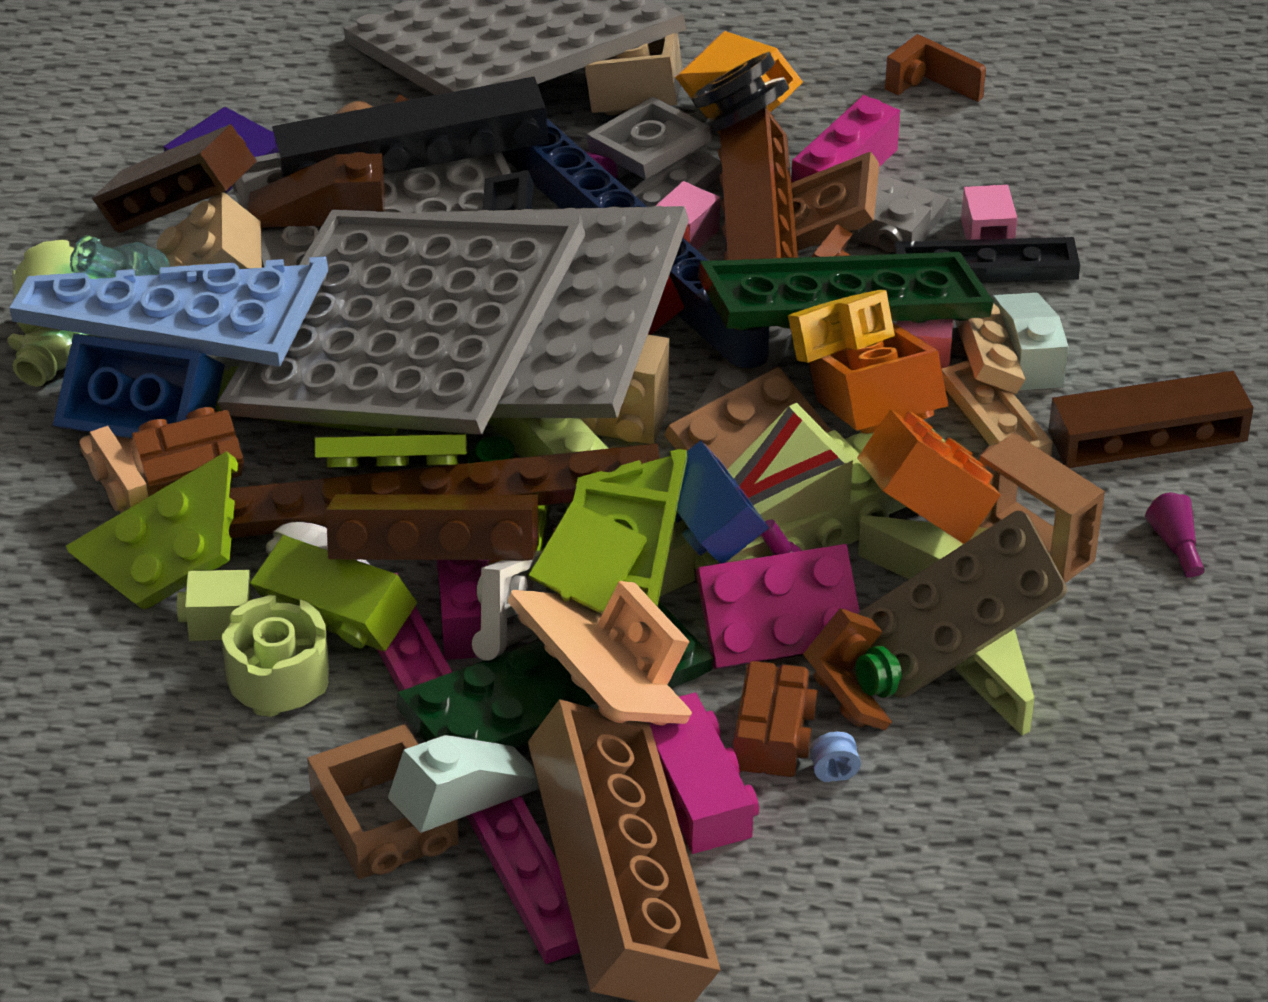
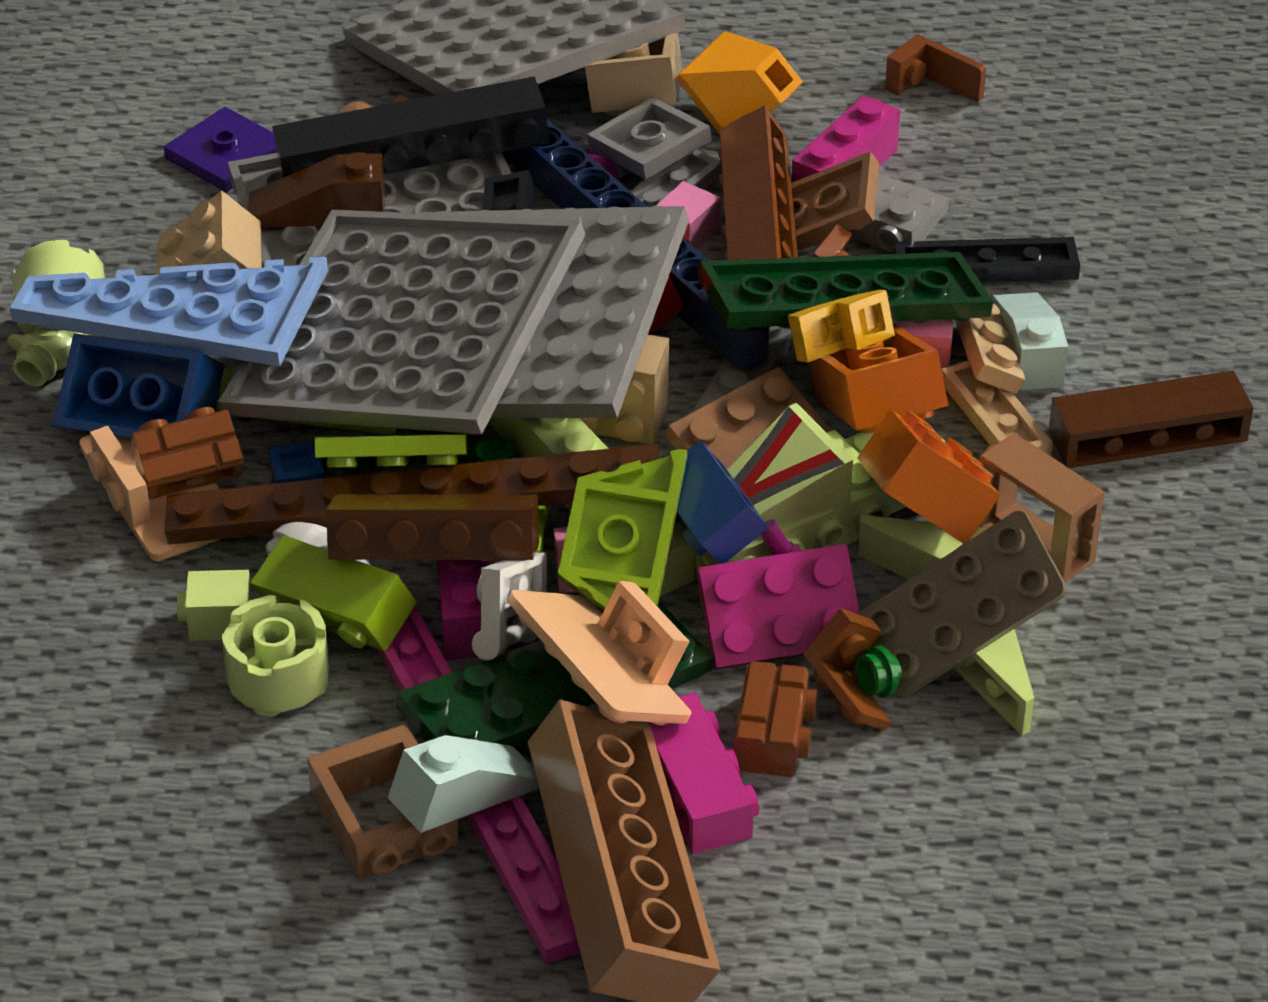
lime wing [66,451,238,609] -> none
clear light blue connector [70,235,170,278] -> none
reddish brown brick [92,124,257,233] -> none
lime piece [529,501,647,614] -> none
black wheel [691,52,789,133] -> none
light blue bush [810,731,861,782] -> none
bright pink brick [961,185,1017,240] -> none
magenta cone [1145,492,1205,578] -> none
none -> blue plate [268,441,325,484]

